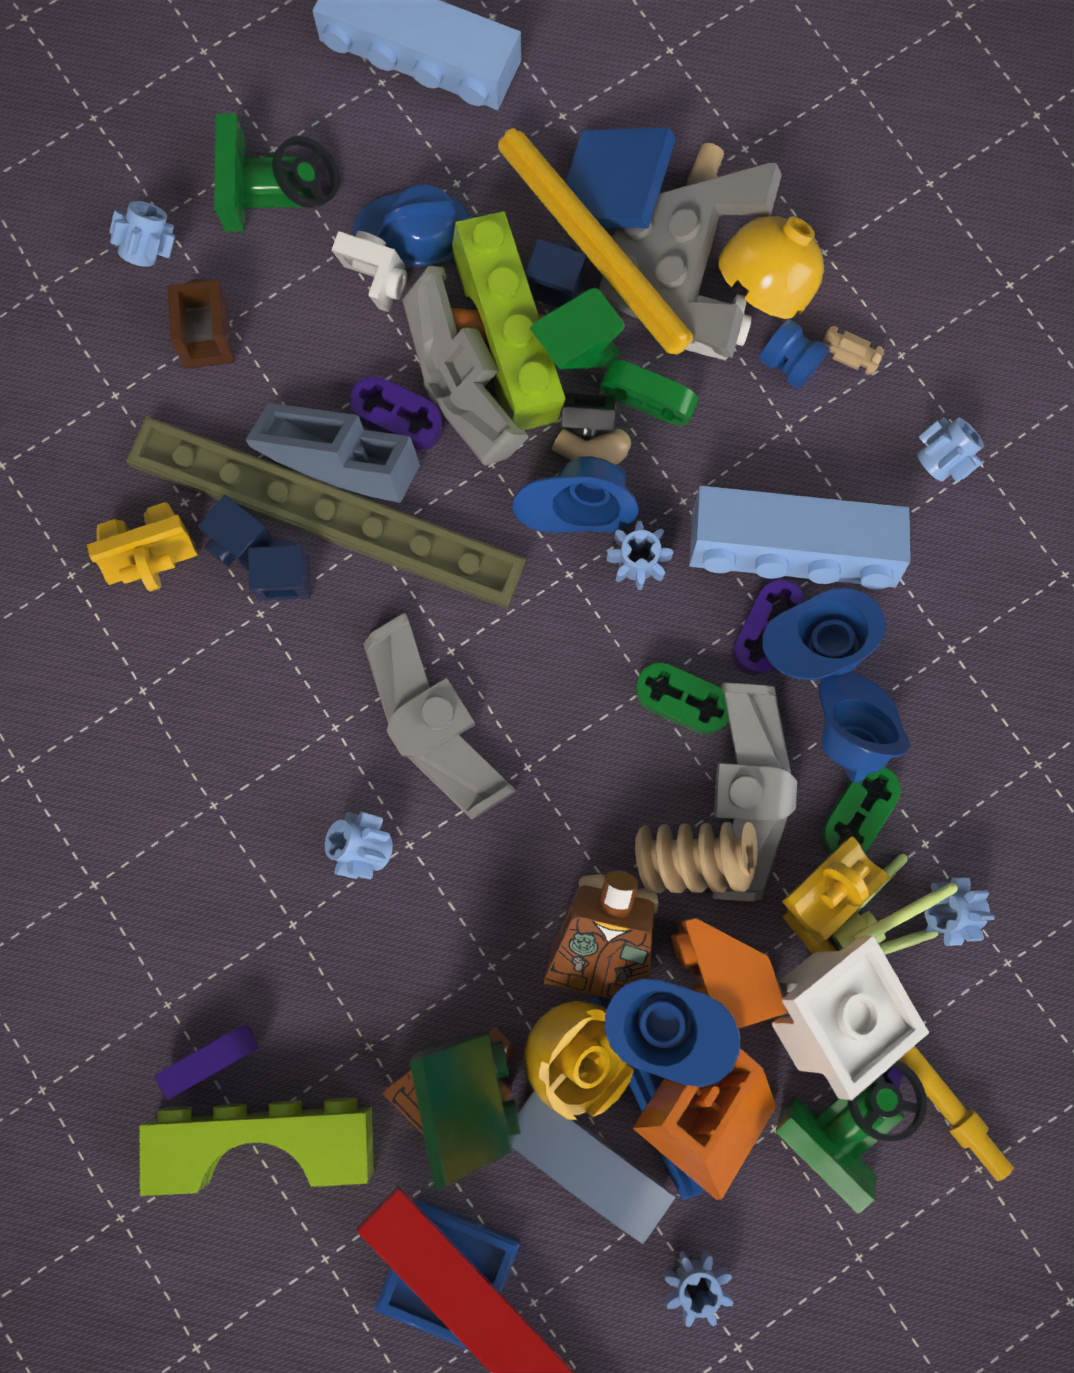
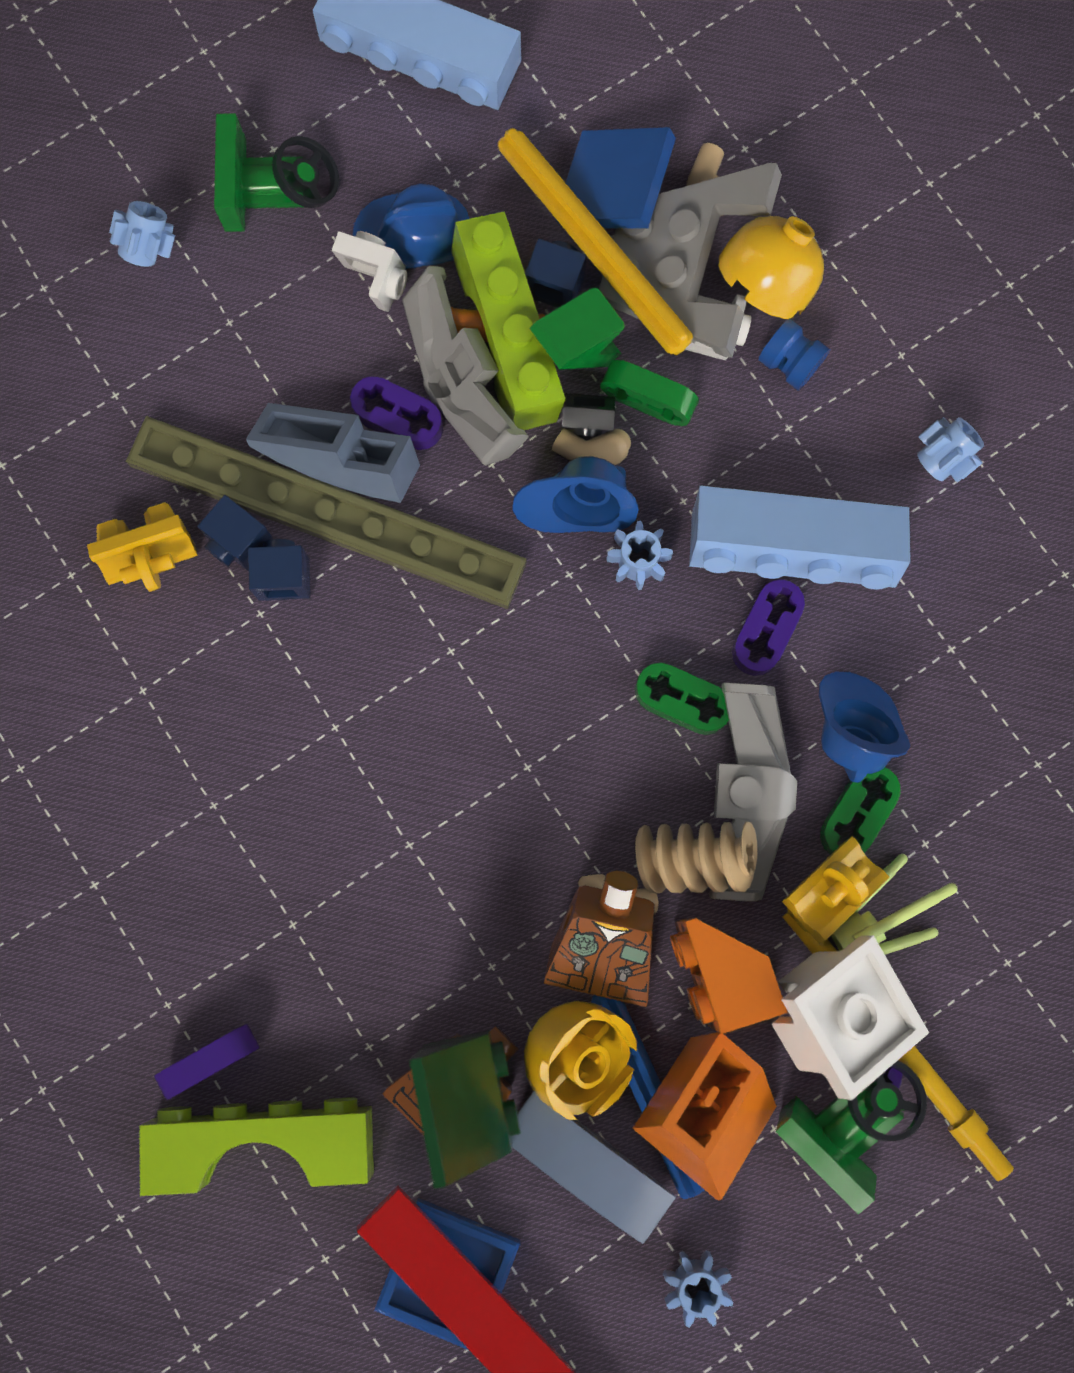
reddish brown window [167,279,235,369] -> none
light blue gear [325,811,393,879] -> none
light grey plate [363,613,517,820] -> none
blue piece [605,978,741,1087] -> none
blue piece [763,588,885,680] -> none
tan piece [822,326,884,375] -> none
light blue gear [925,877,995,946] -> none

